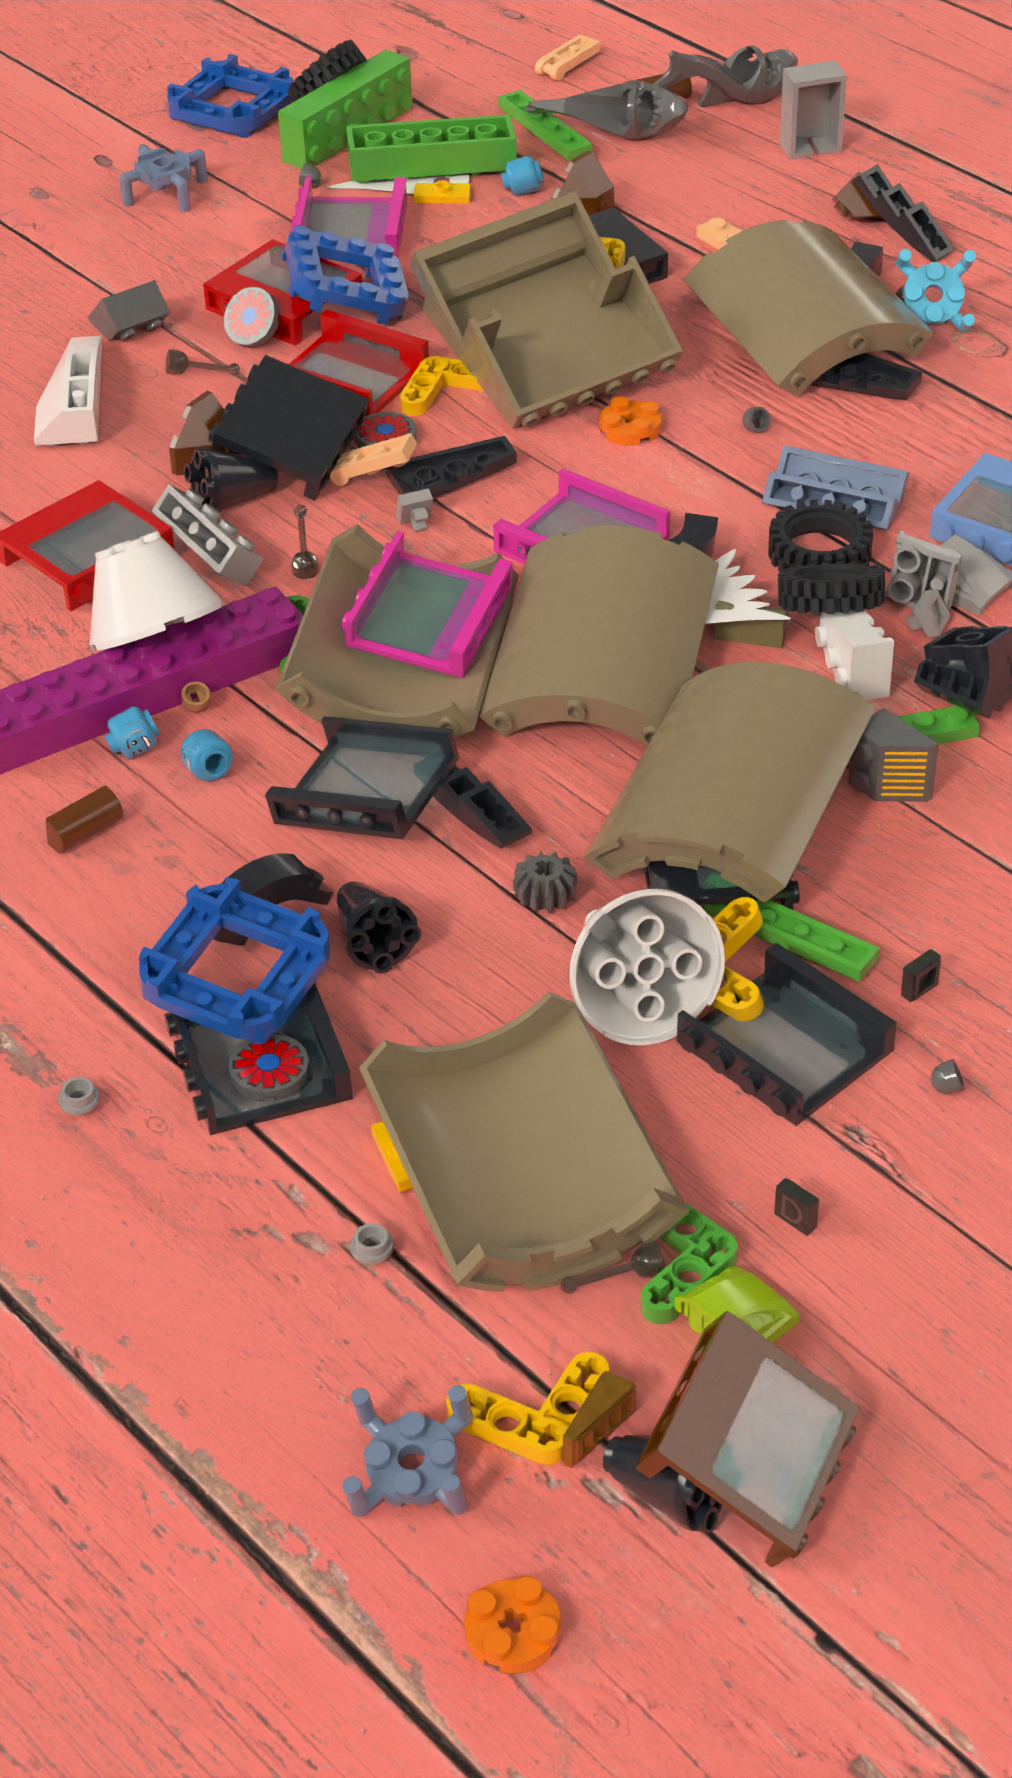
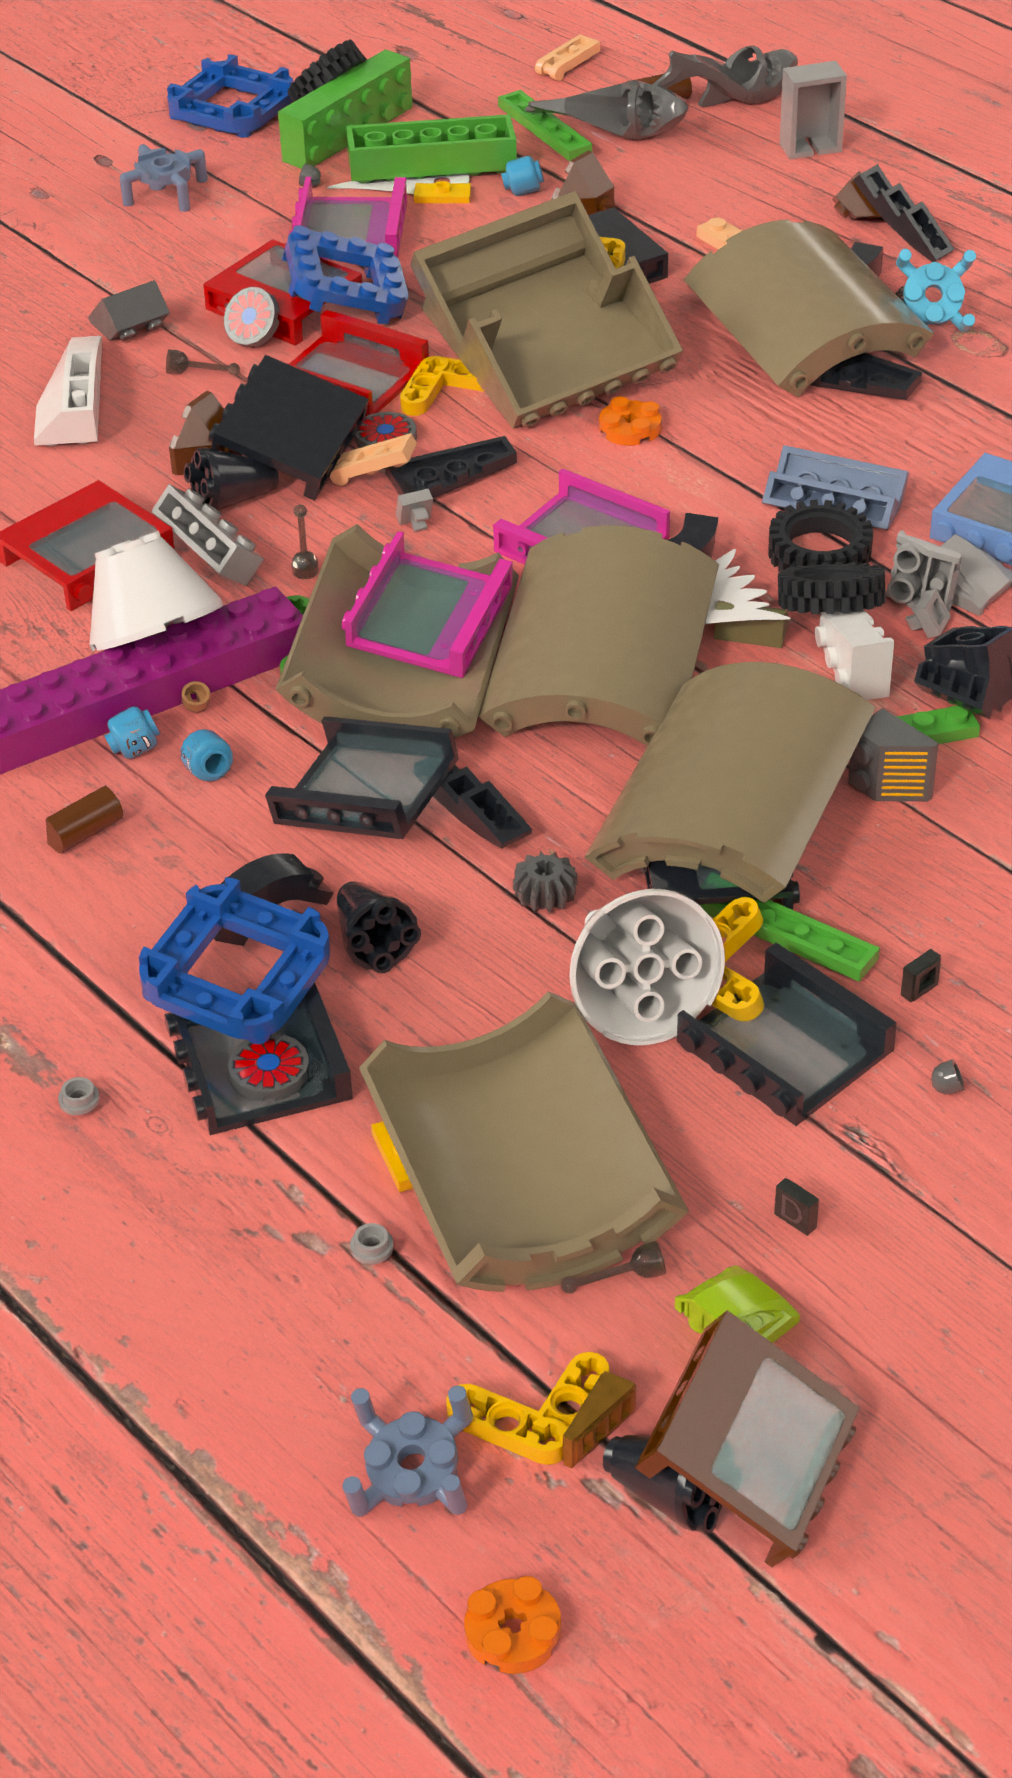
bright green beam [641,1203,738,1325] -> none
dark grey hinge [742,407,770,432] -> none

